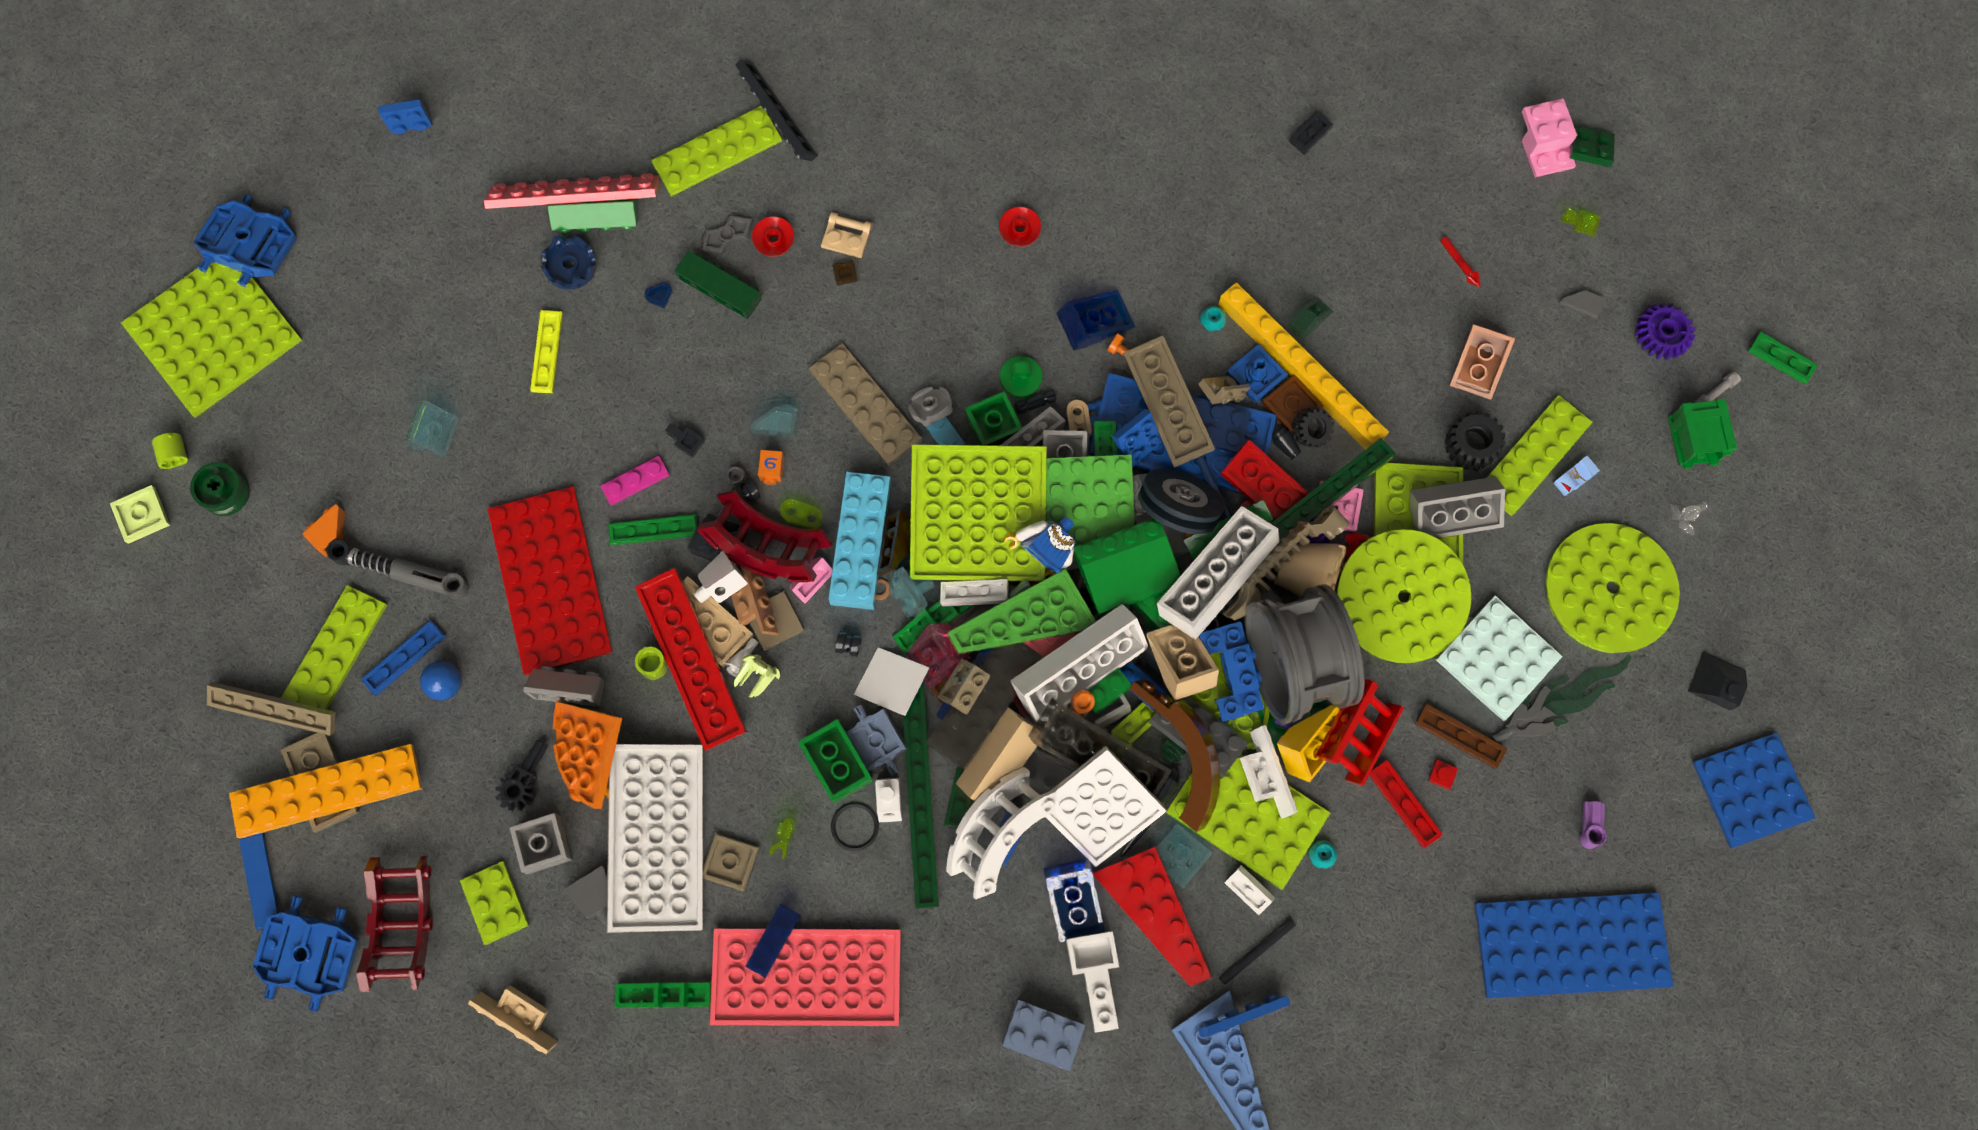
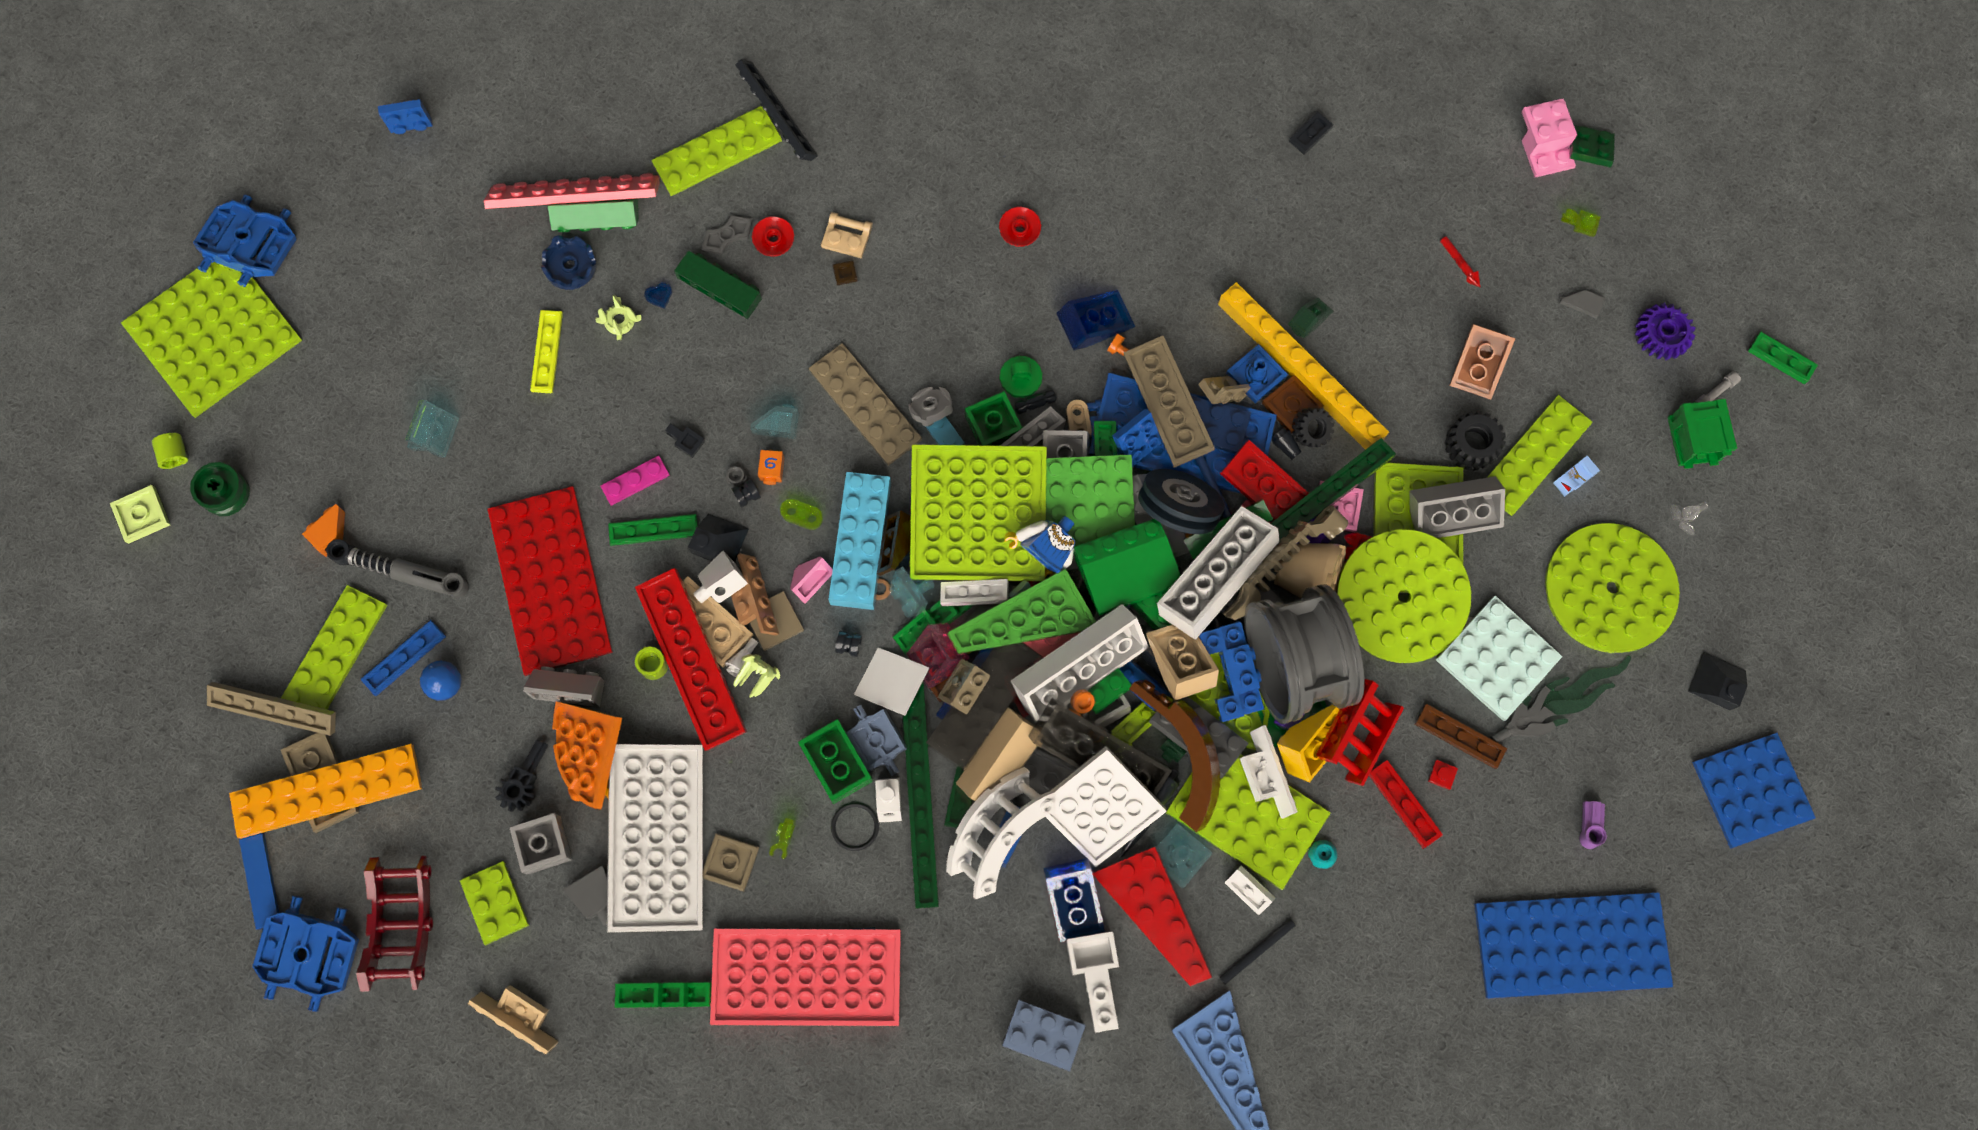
dark red fence [697,490,833,582] -> none
clear blue tile [745,904,801,978] -> none
blue plate [1198,993,1291,1038] -> none
teal plate [1200,306,1227,331] -> none
none -> yellowish green piece [596,295,641,340]

